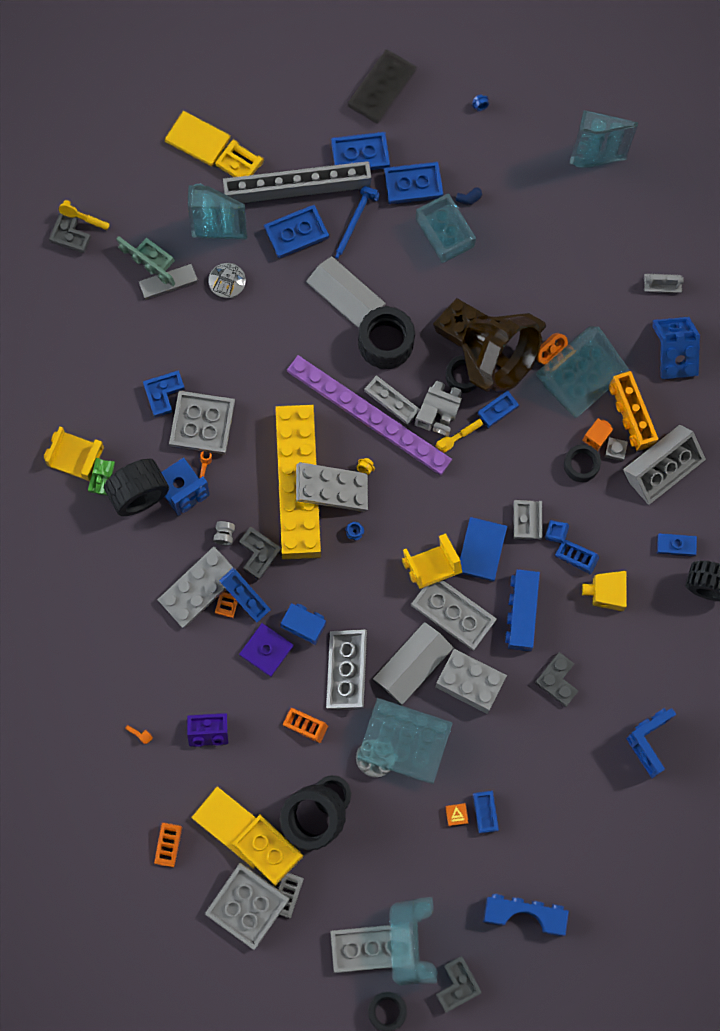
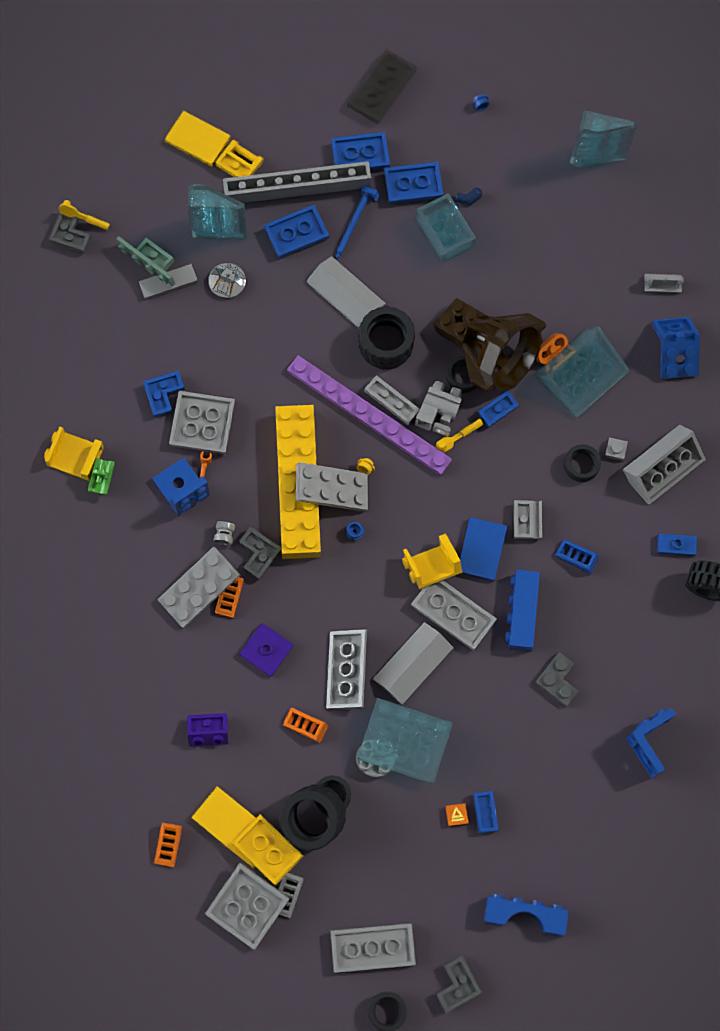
black tyre [104,458,169,517] -> none
orange hand [125,725,153,744] -> none
blue plate [219,568,271,623] -> none
blue brick [280,603,326,645] -> none
clear light blue windscreen [390,897,437,986] -> none
light grey brick [435,649,507,714] -> none
blue tile [545,520,569,543] -> none
yellow torso [582,571,627,611] -> none
orange brick [583,418,613,452] -> none
light orange brick [609,371,658,451] -> none

